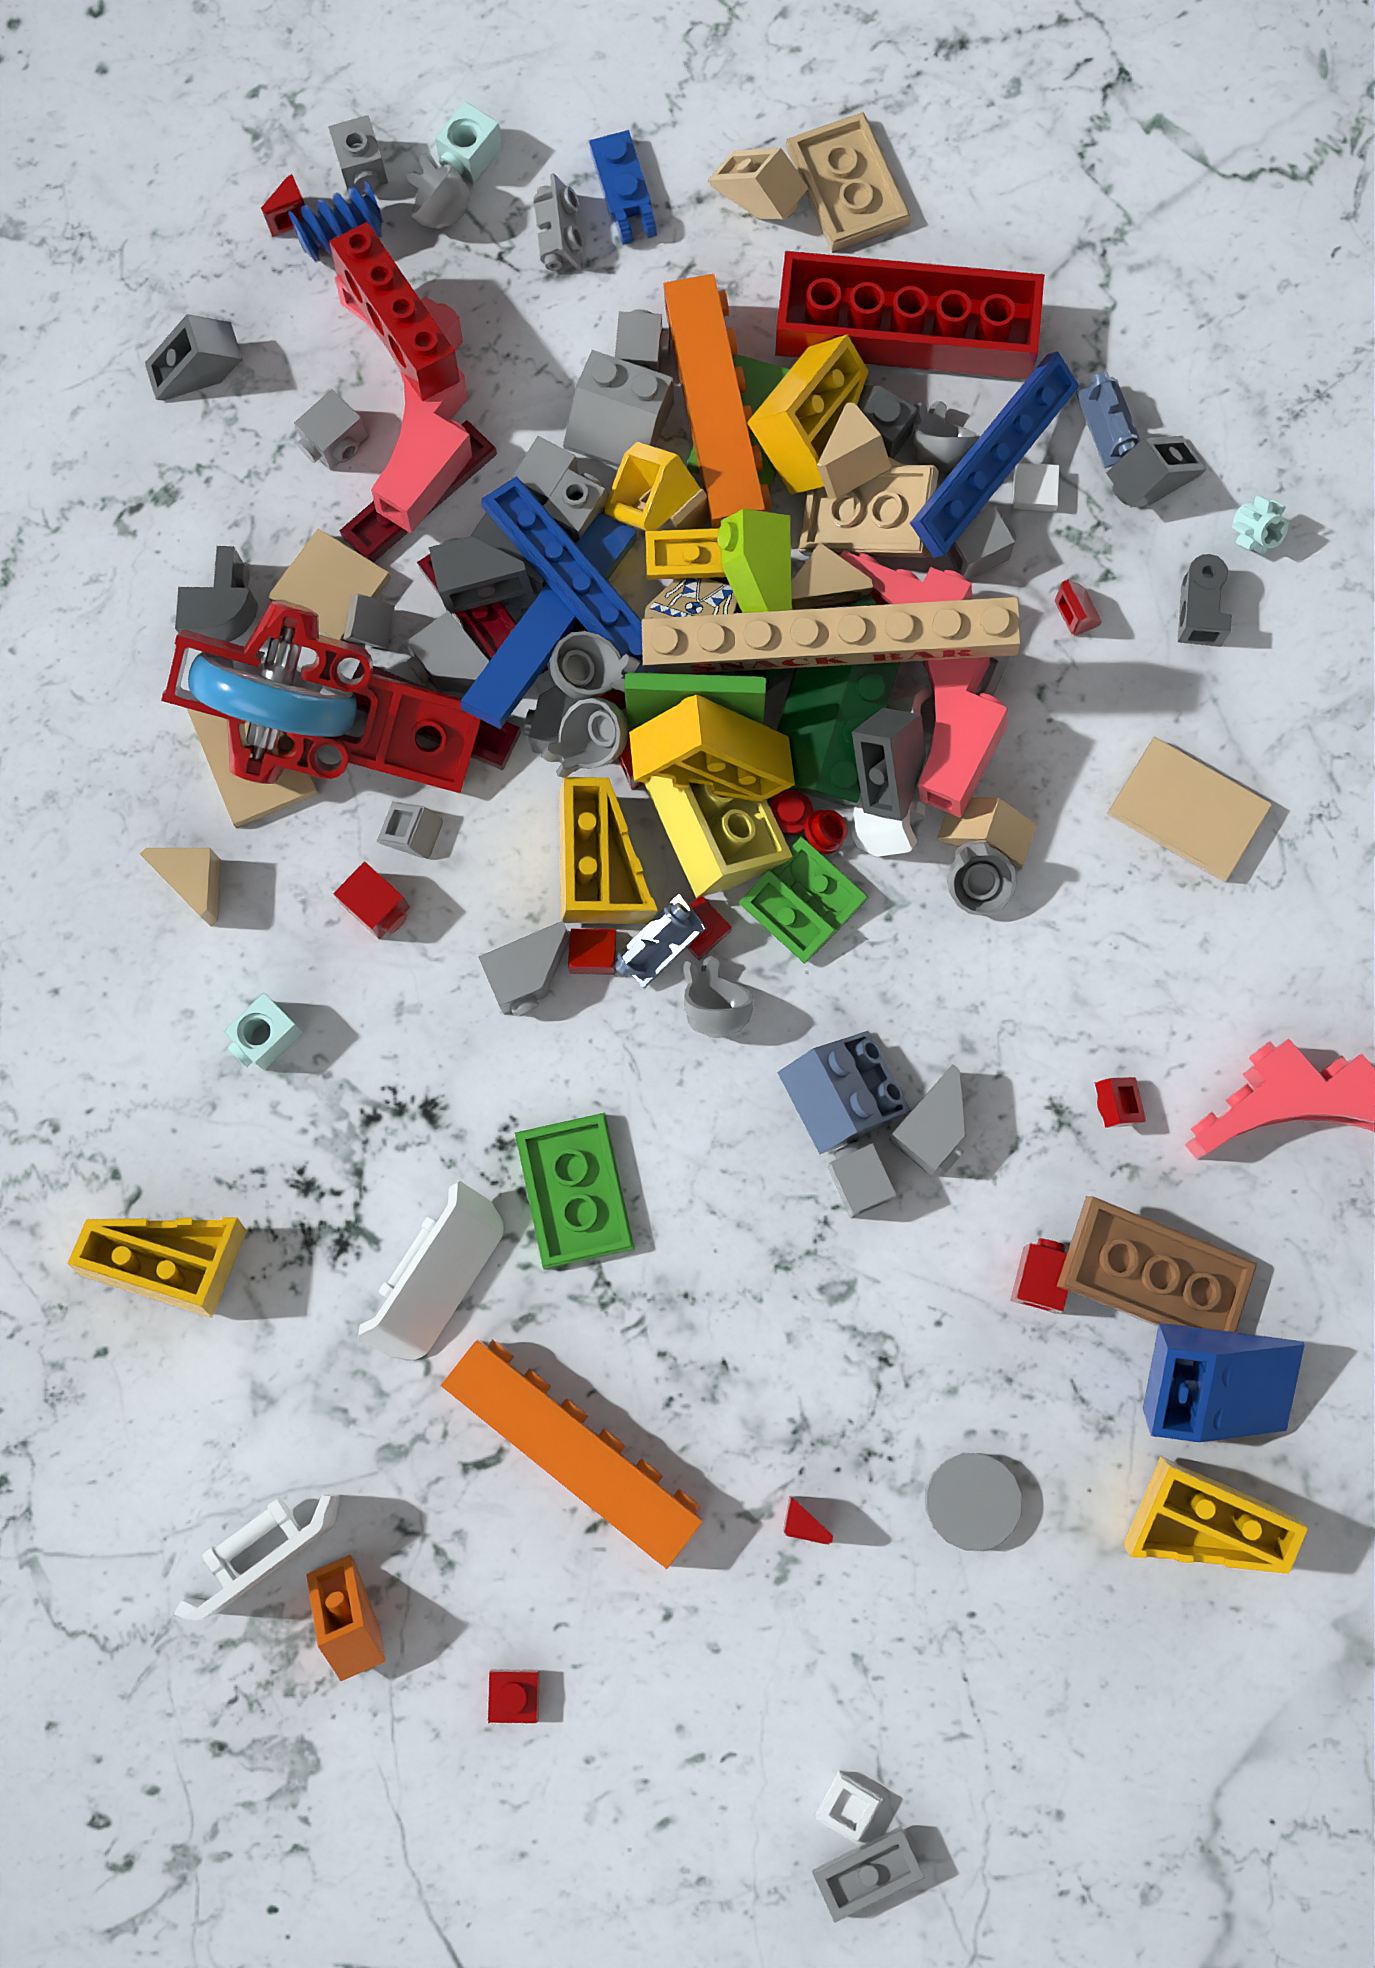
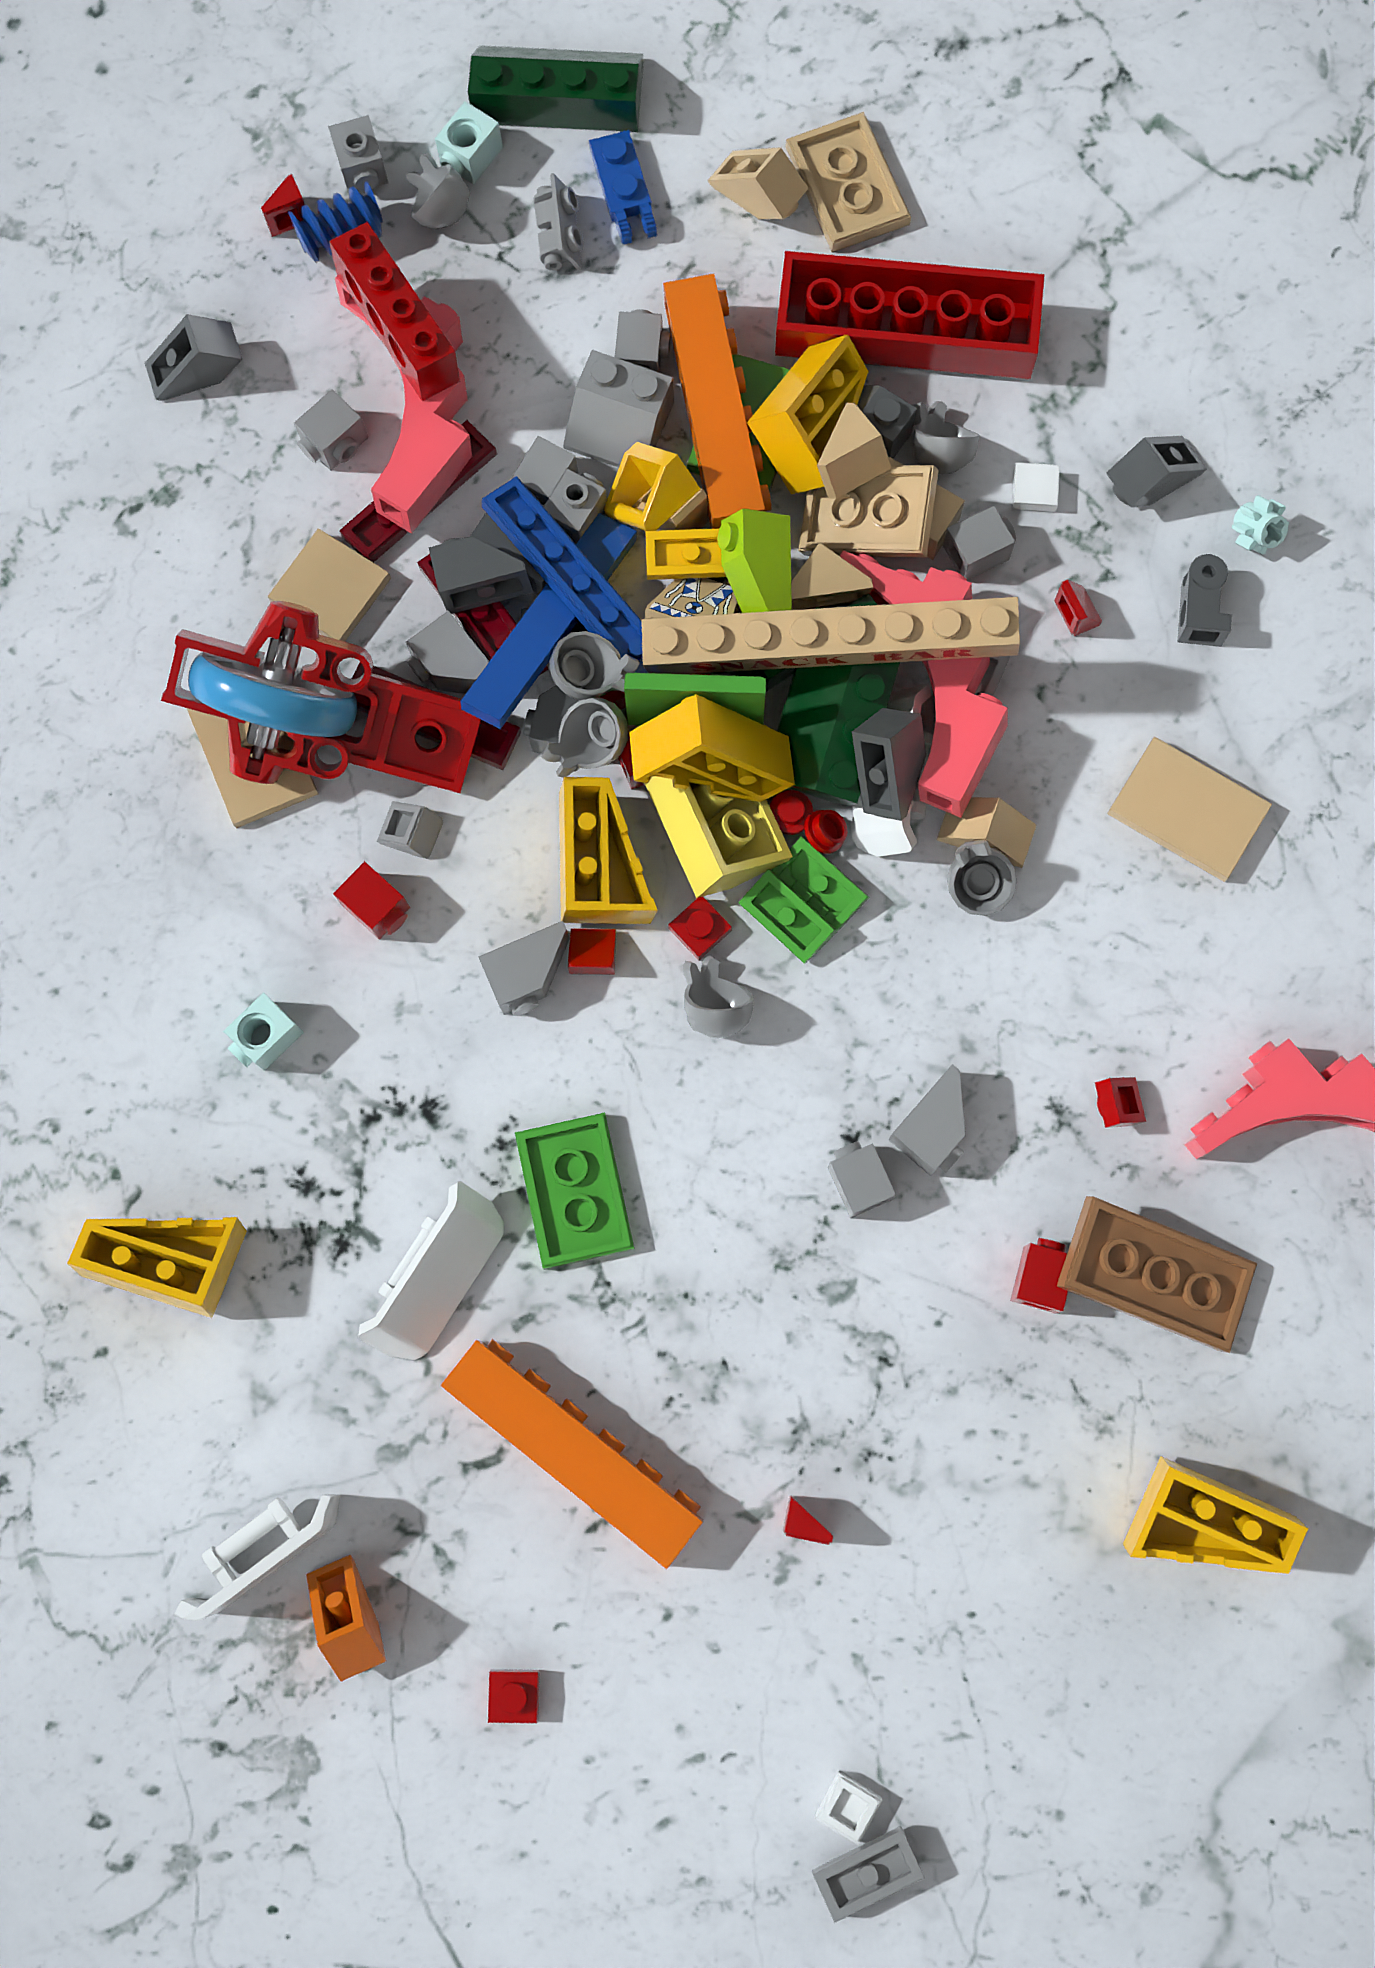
tan slope [140,848,221,927] -> none
dark grey brick [175,546,258,642] -> none
light grey slope [343,593,395,649] -> none
sand blue hinge [614,894,707,989] -> none
sand blue slope [777,1031,911,1154] -> none
blue tile [910,351,1080,558] -> none
light grey tile [925,1453,1022,1551] -> none
sand blue hinge [1076,372,1141,469] -> none
blue slope [1143,1323,1305,1443] -> none
none -> dark green slope [467,46,644,132]

